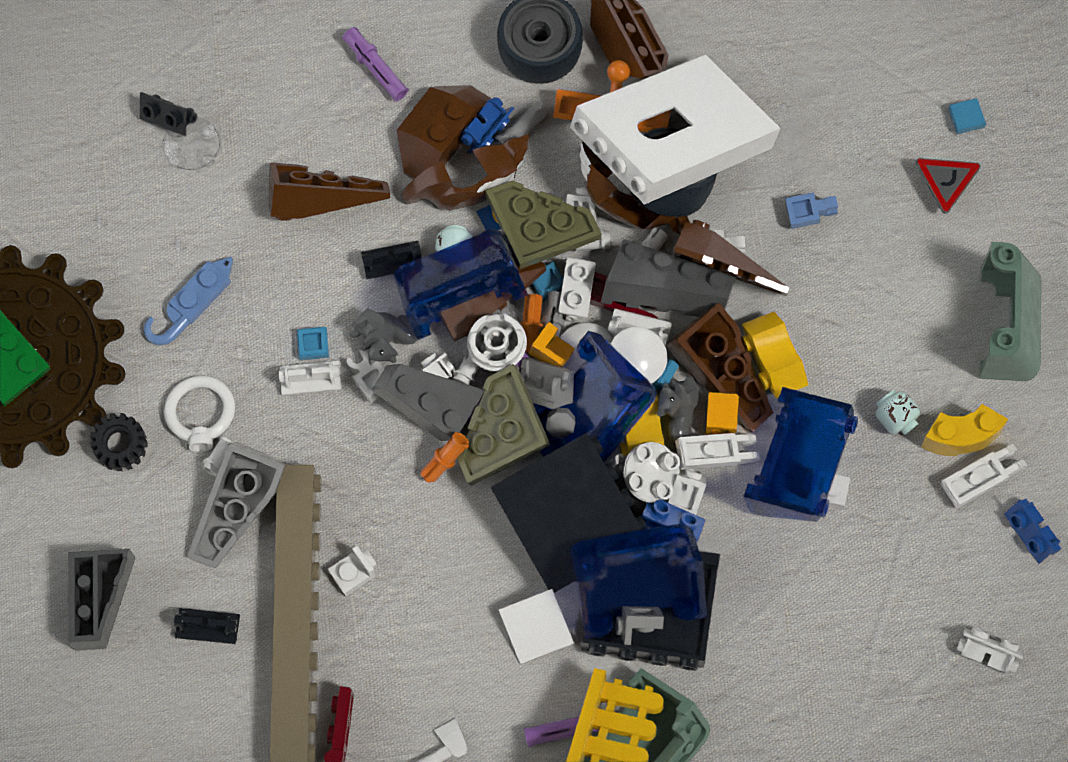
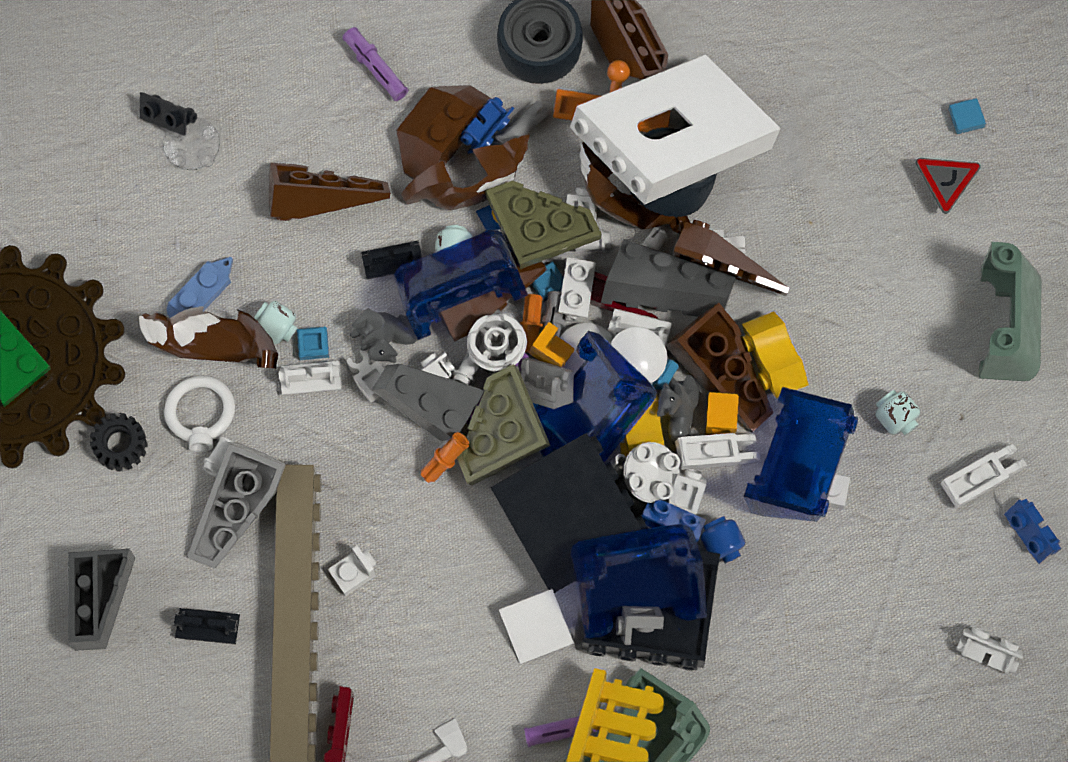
light grey tile [546,407,575,438] -> none
medium blue plate [785,192,838,229] -> none
yellow brick [921,404,1008,456] -> none
none -> reddish brown animal [139,306,278,369]
none -> light aqua head [254,301,297,345]
none -> blue head [700,516,746,564]

